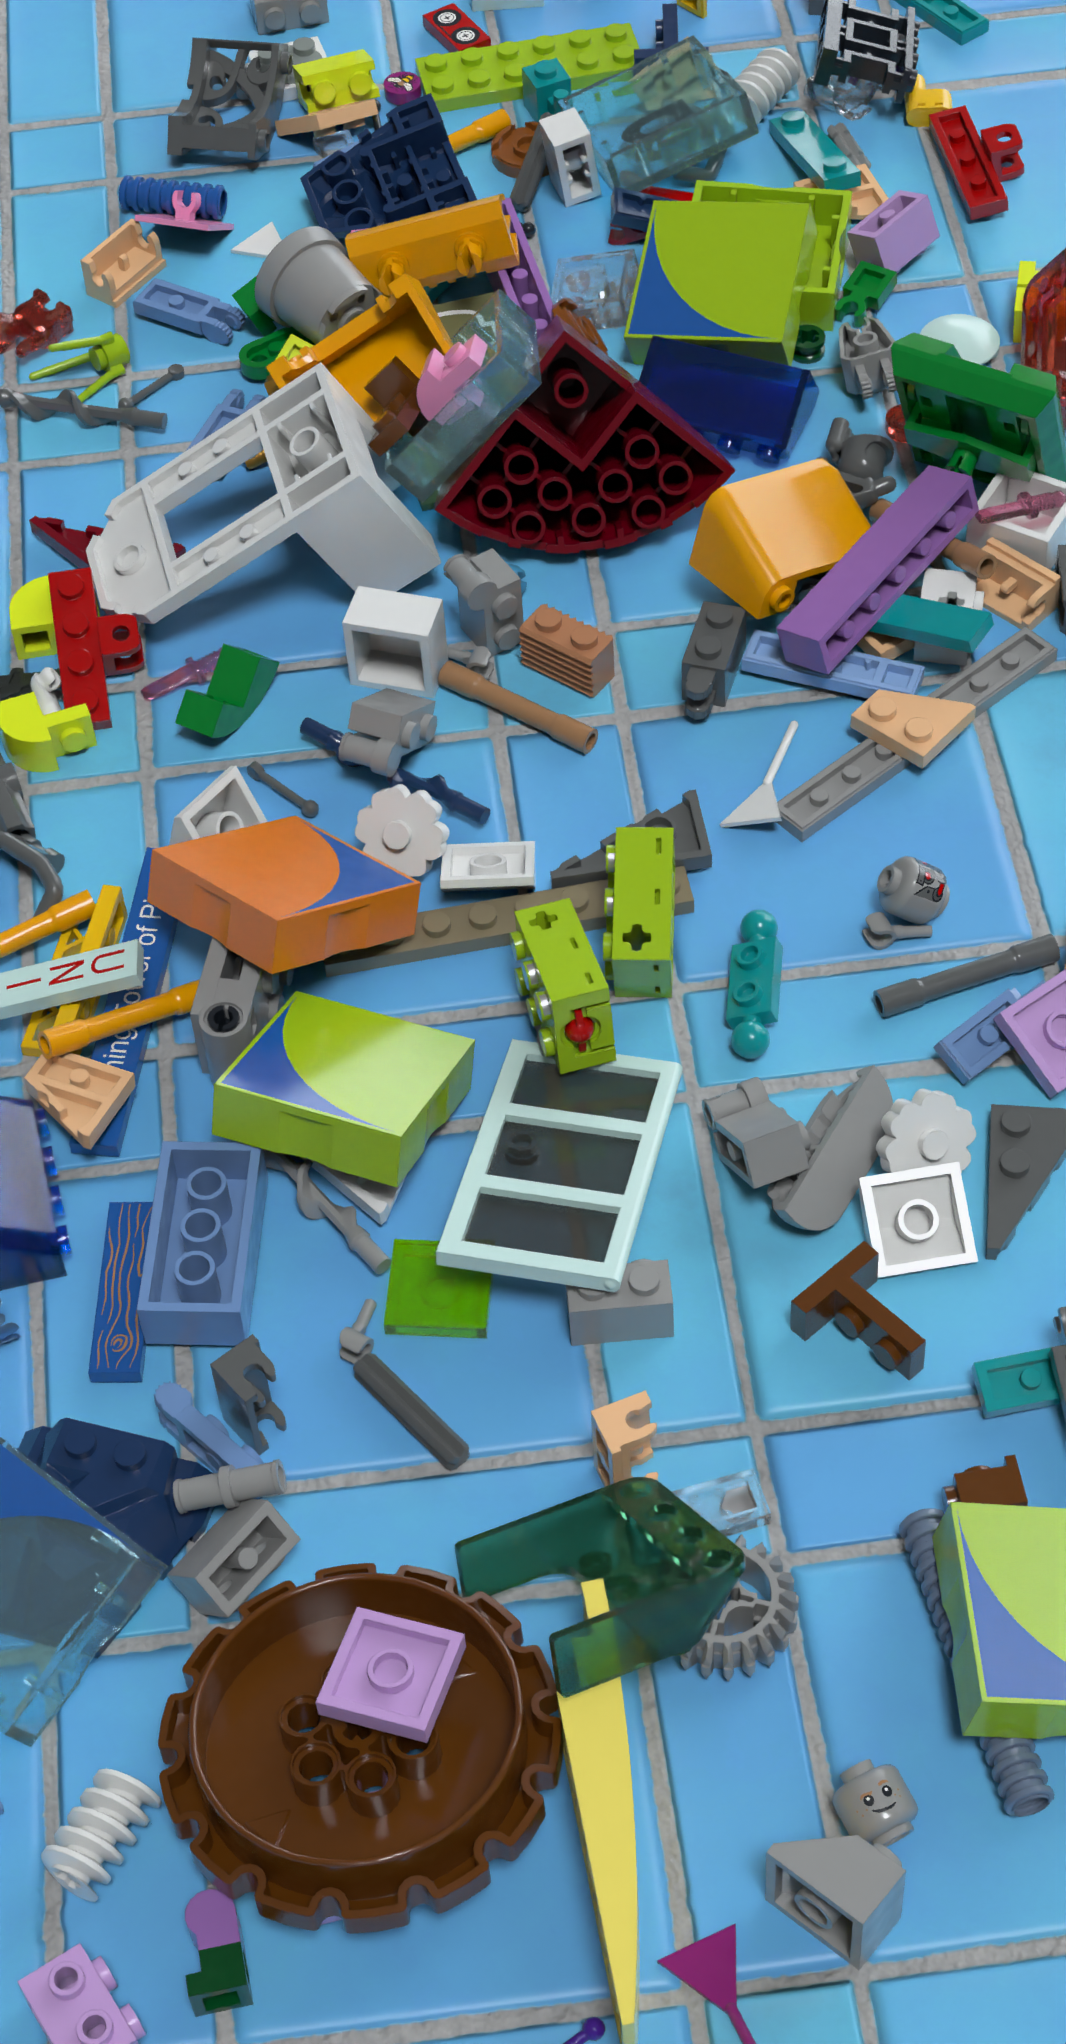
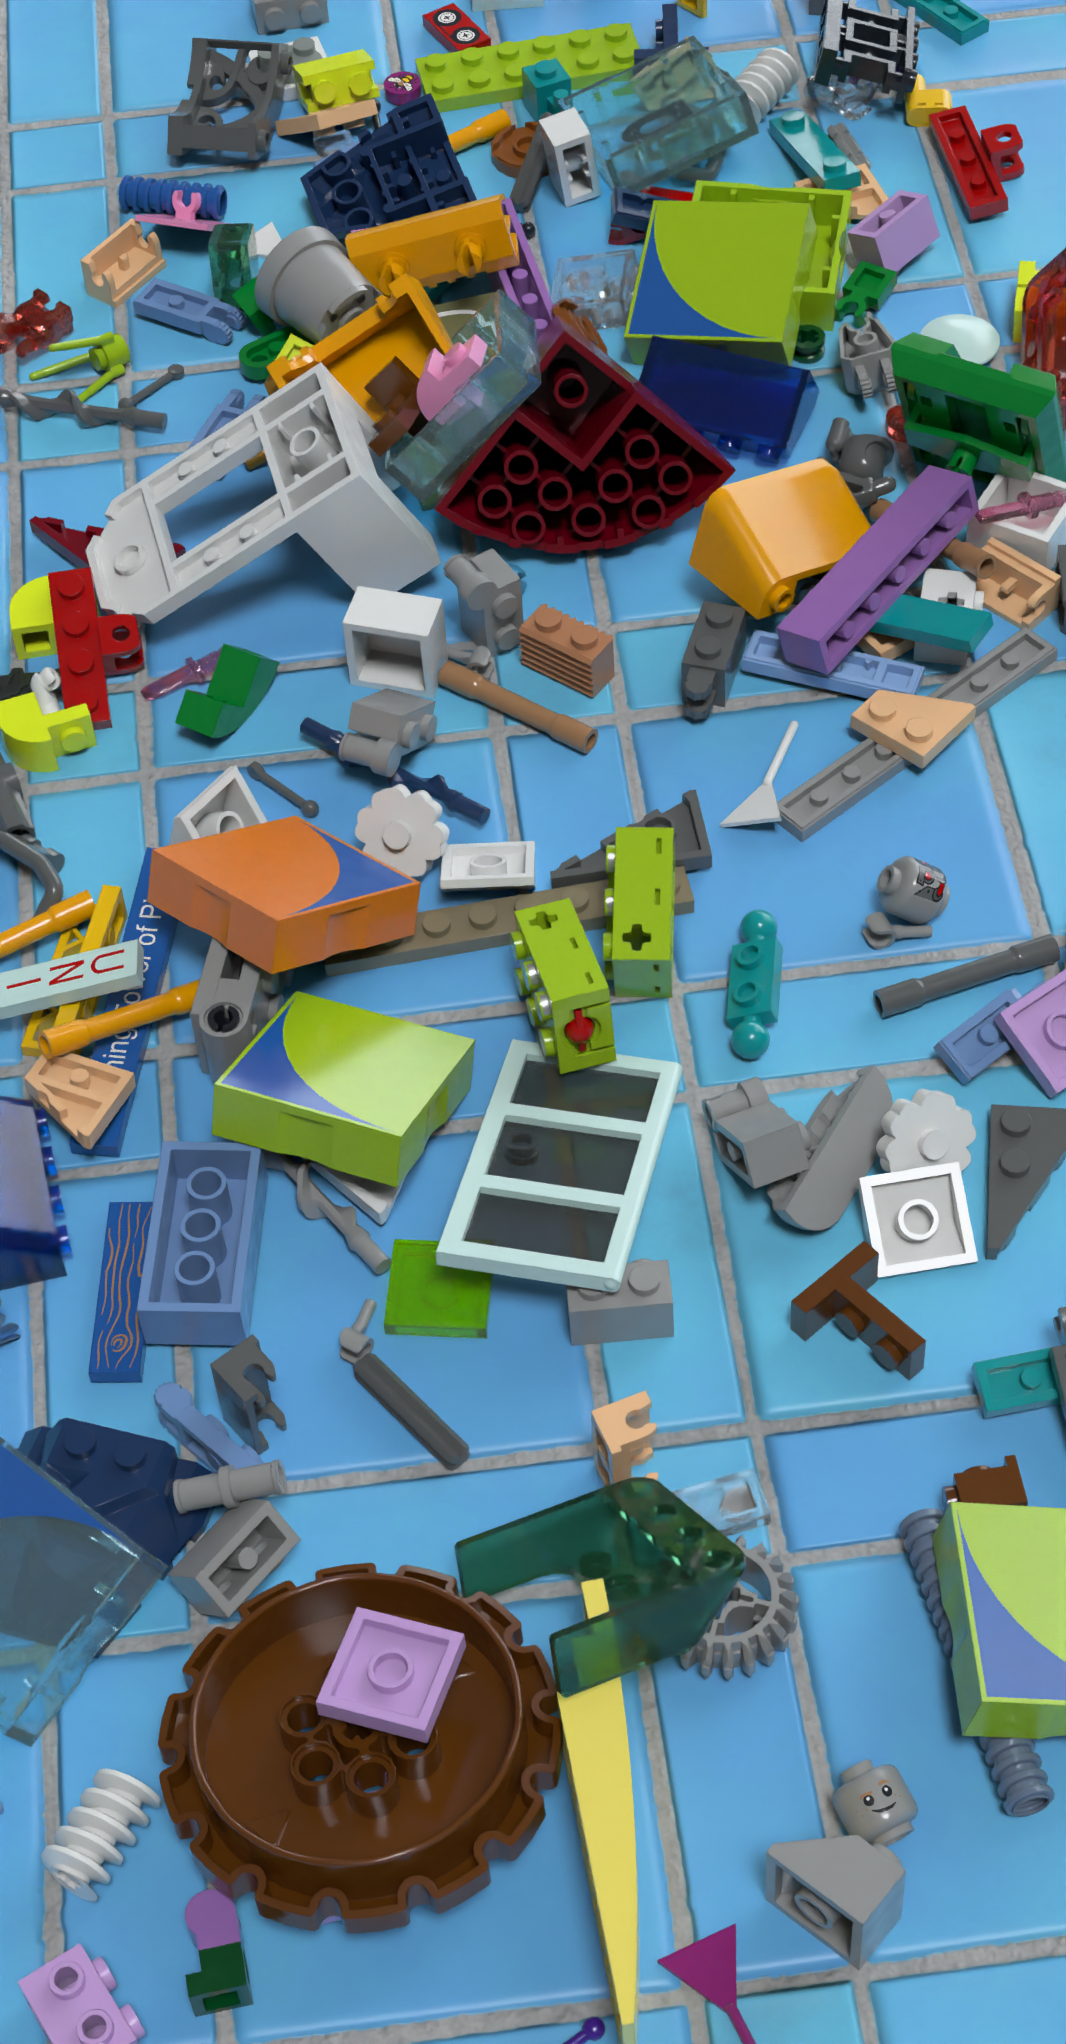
none -> clear green torso [208,223,259,313]

